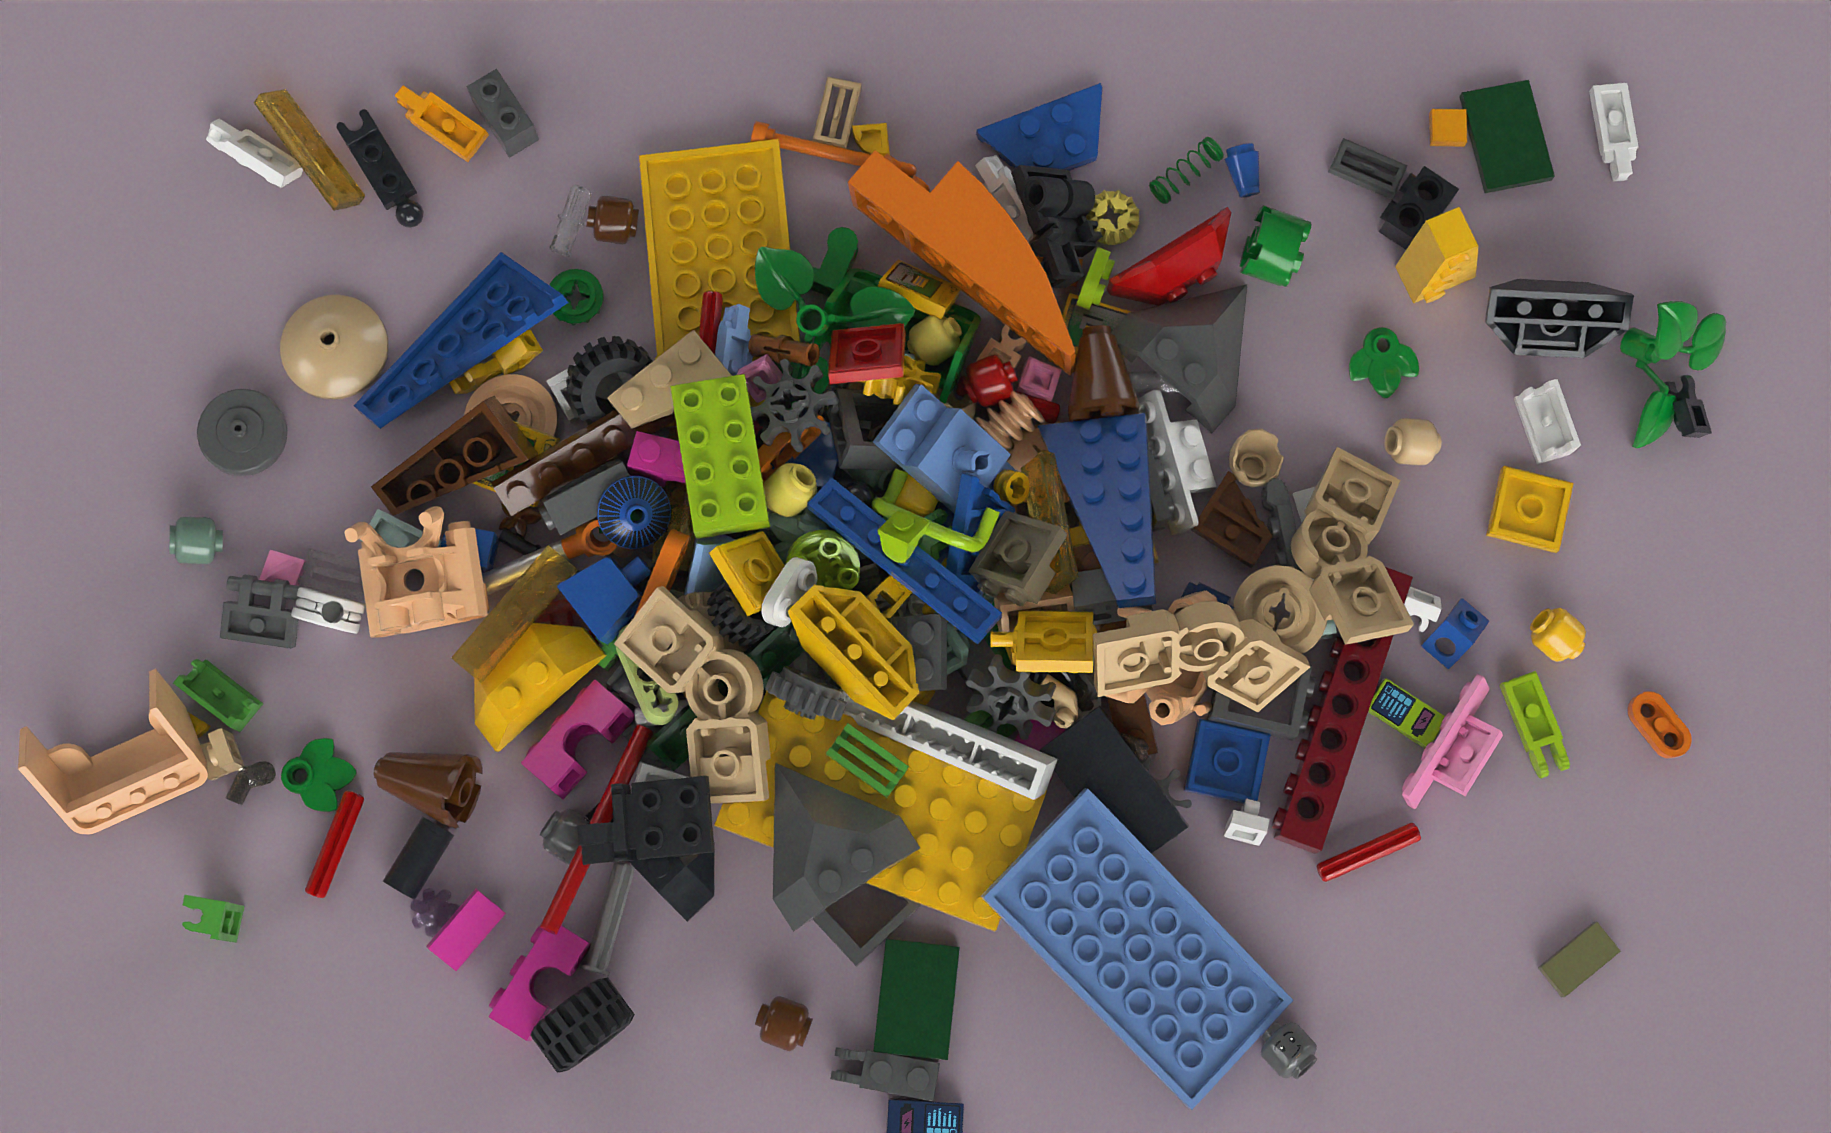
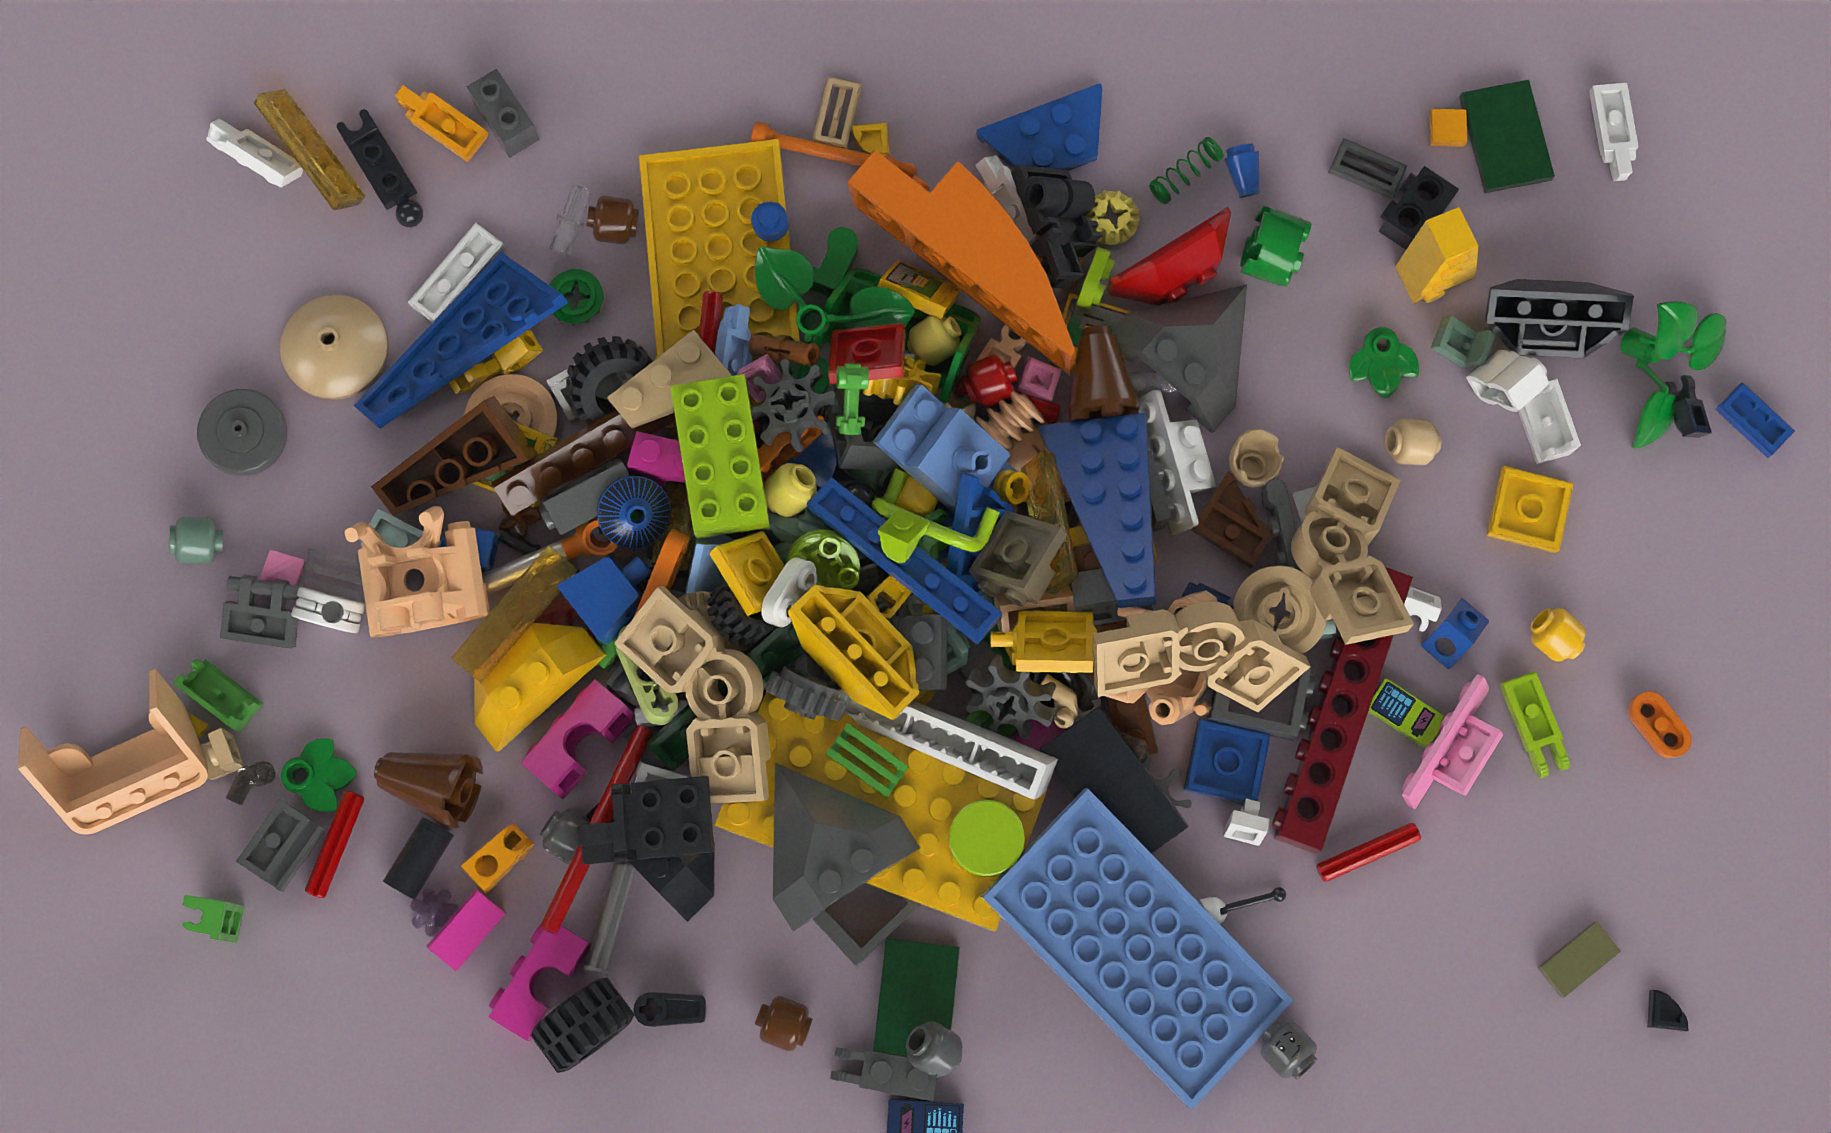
none -> dark grey plate [236,799,326,892]
none -> white tile [408,223,505,323]
none -> light orange leg [461,823,535,895]
none -> black piece [633,992,707,1027]
none -> blue wheel [751,202,789,242]
none -> bright green bar [836,363,869,435]
none -> dark grey head [906,1021,963,1078]
none -> lime tile [949,800,1025,877]
none -> hinge [1198,887,1286,924]
none -> sand green bracket [1431,315,1495,368]
none -> white brick [1466,349,1550,412]
none -> black tile [1647,990,1689,1031]
none -> blue plate [1715,382,1795,458]

